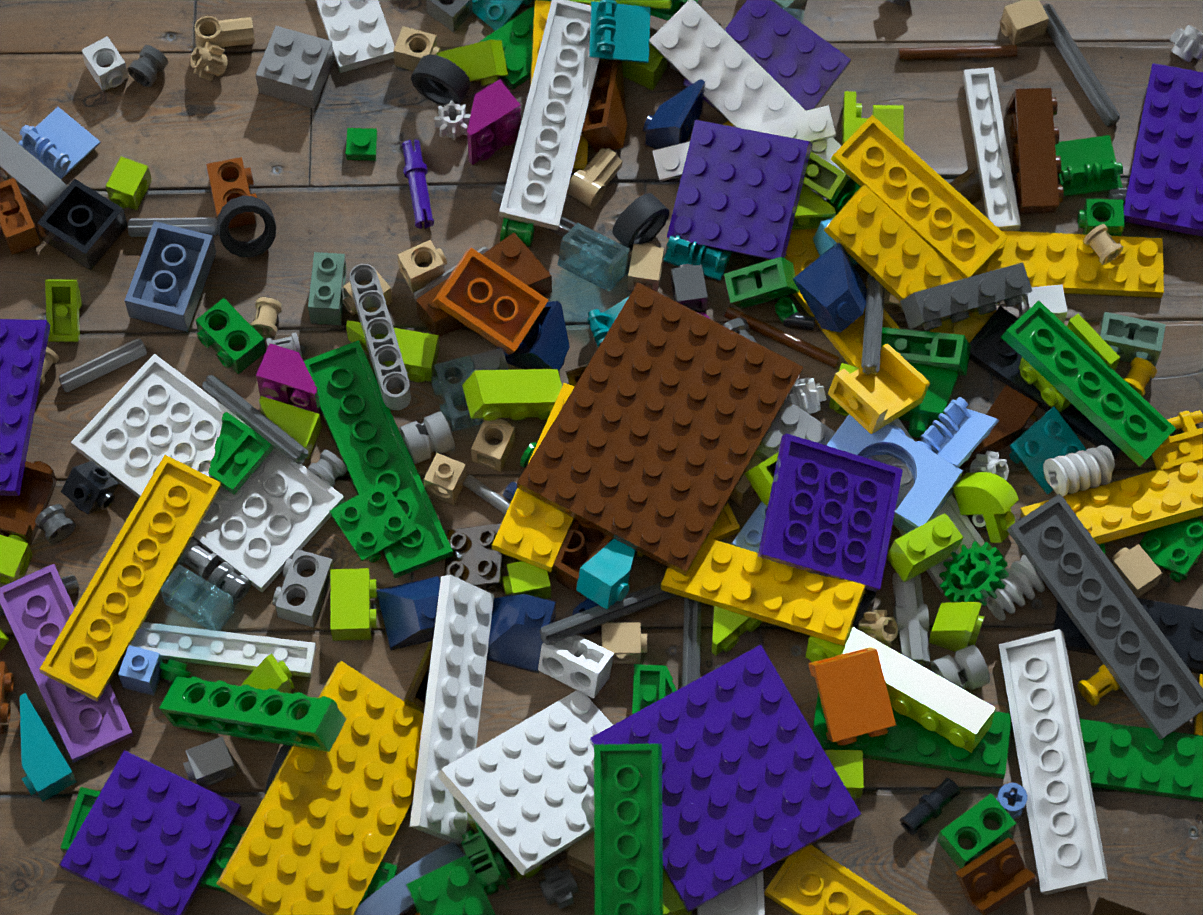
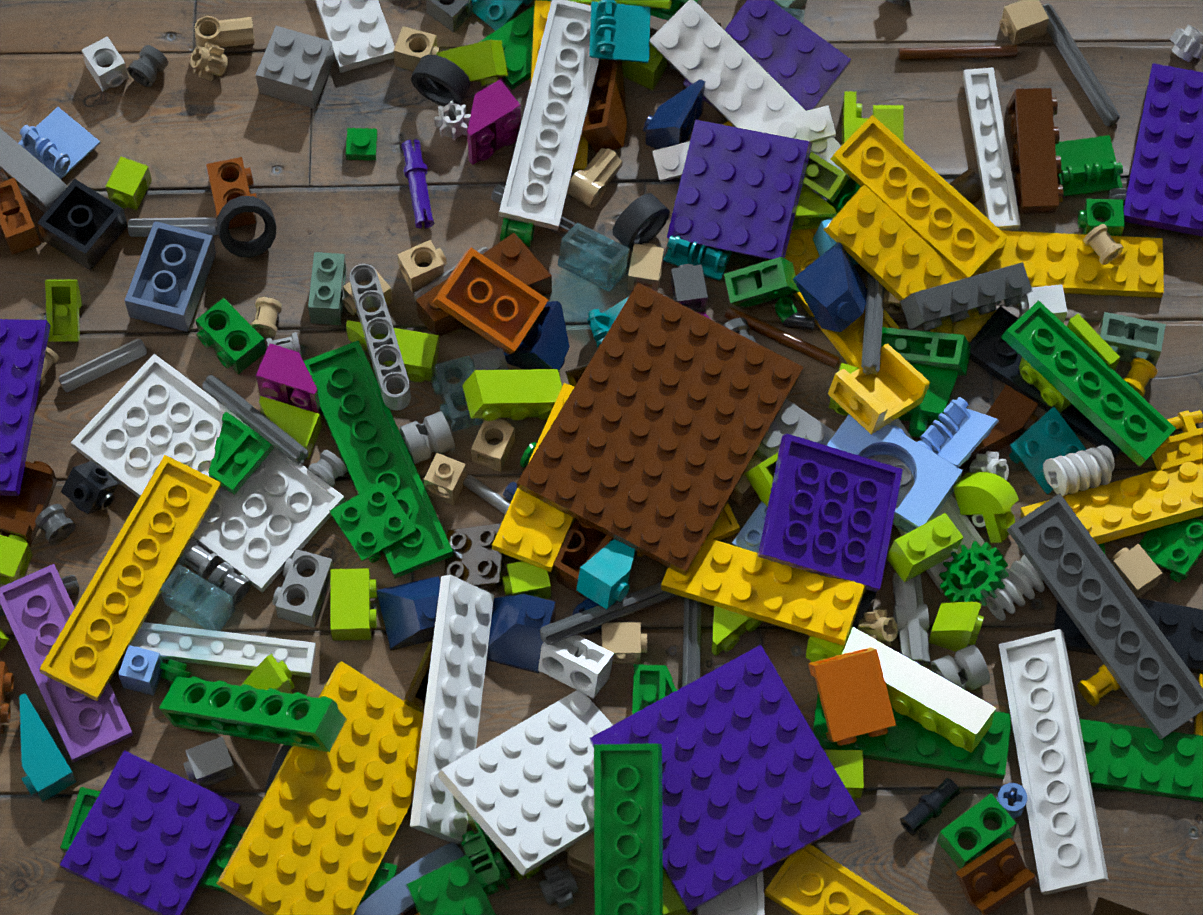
white gear [787,378,827,414] -> none

